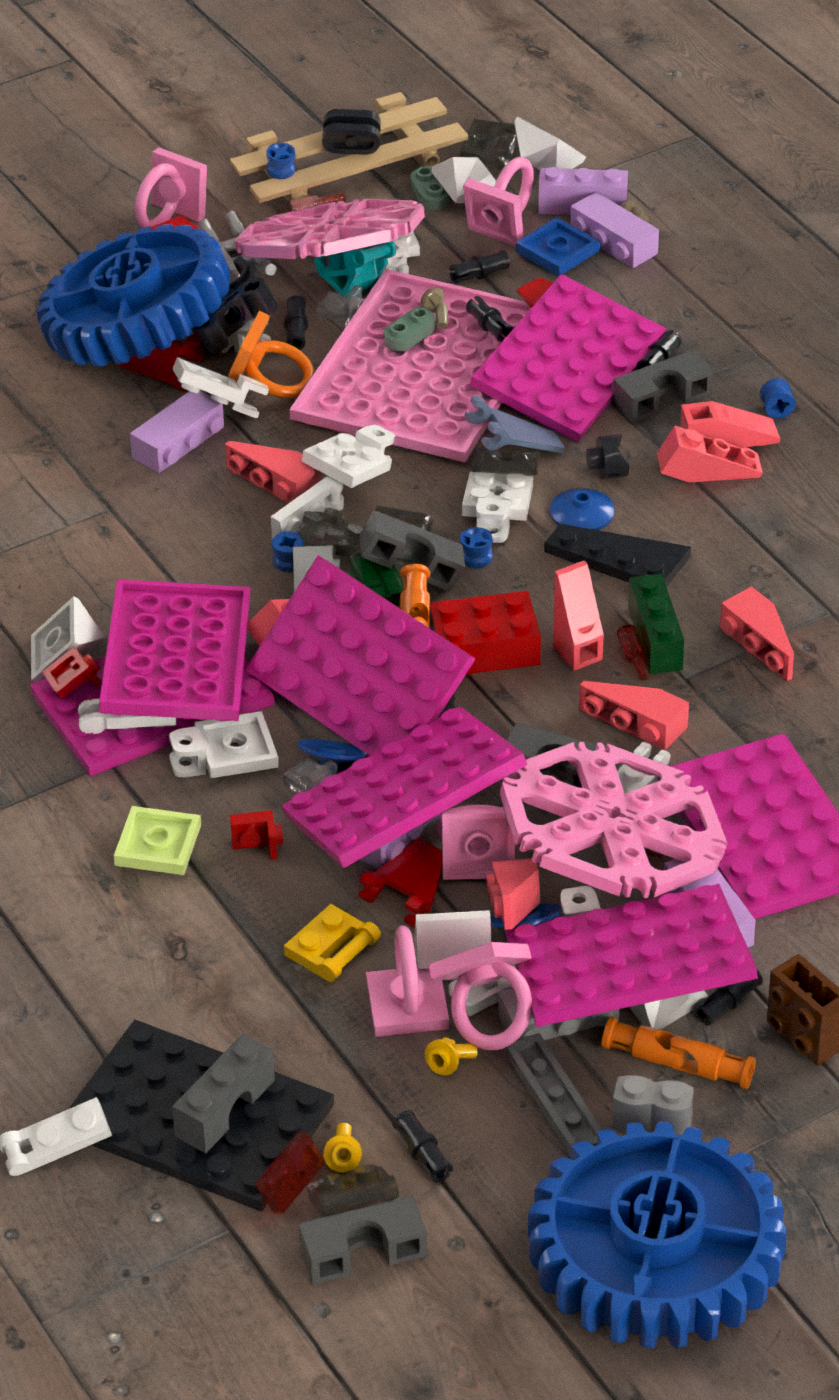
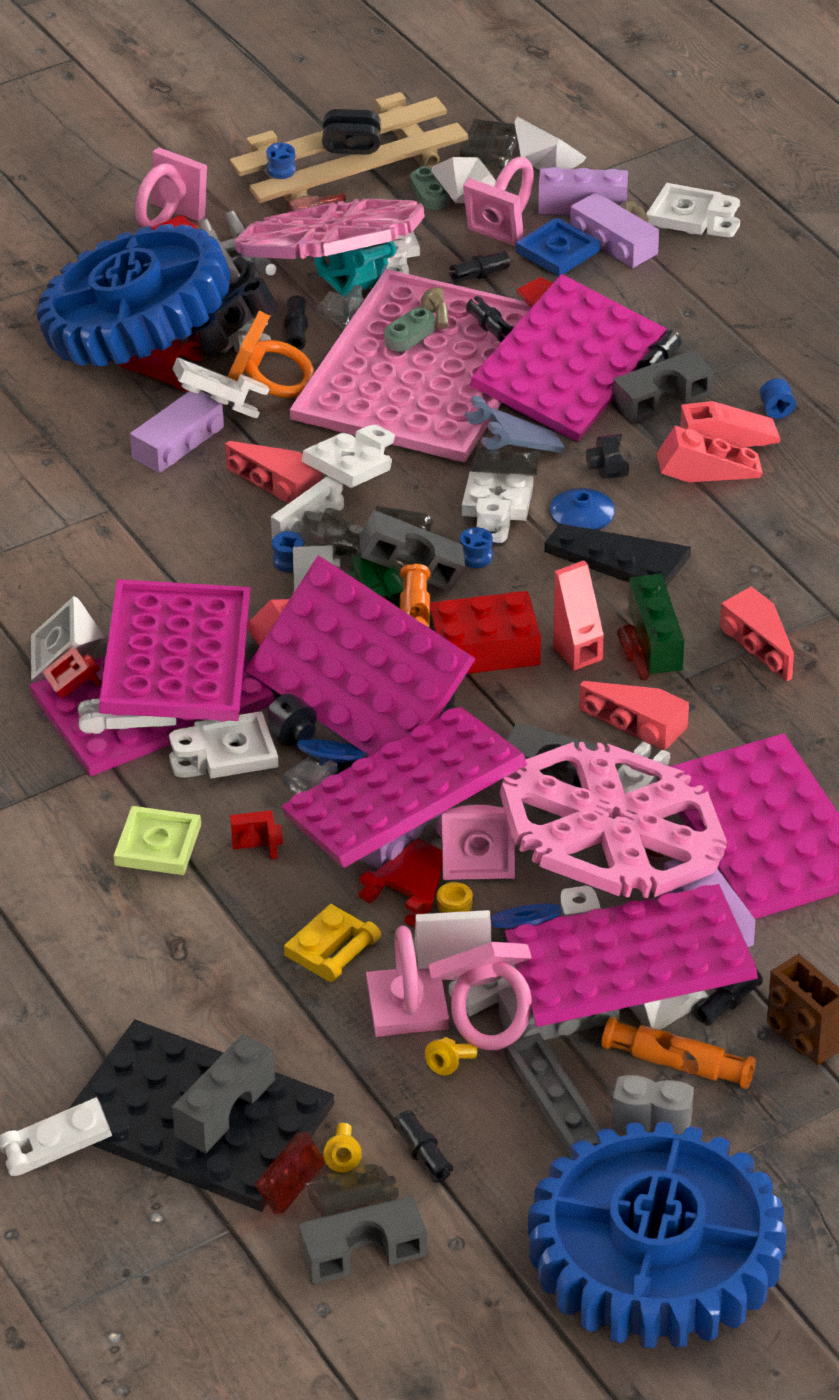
coral slope [486,858,540,930] -> none
none -> black piece [268,693,317,746]
none -> yellow tile [437,882,473,913]
none -> white plate [646,183,740,237]

